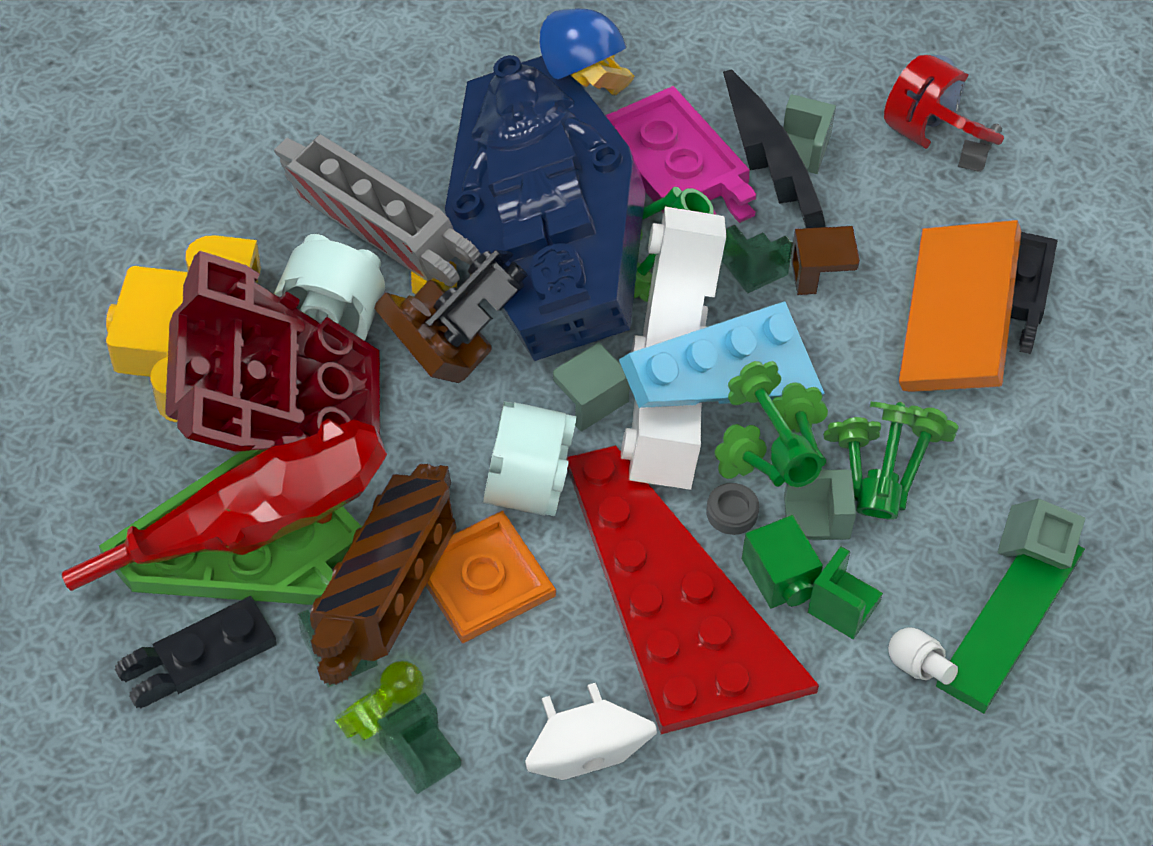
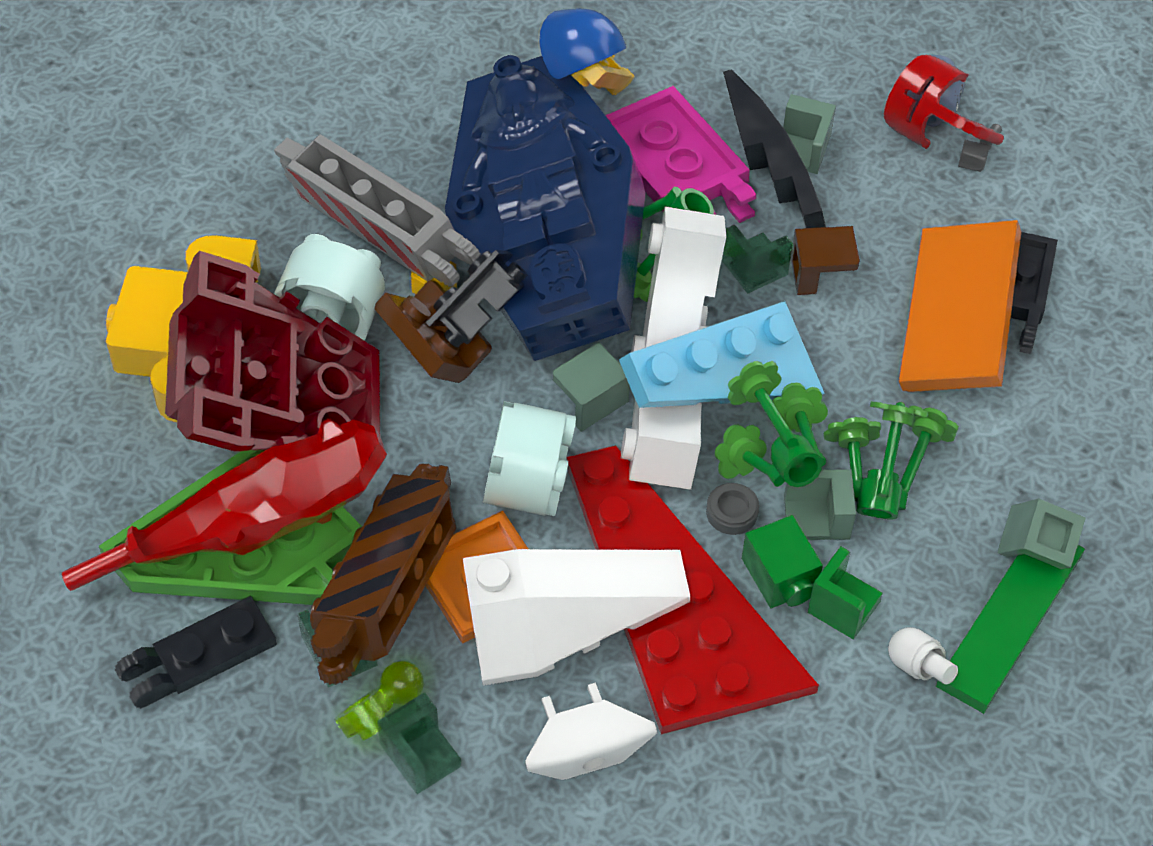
none -> white wedge [463,549,690,686]

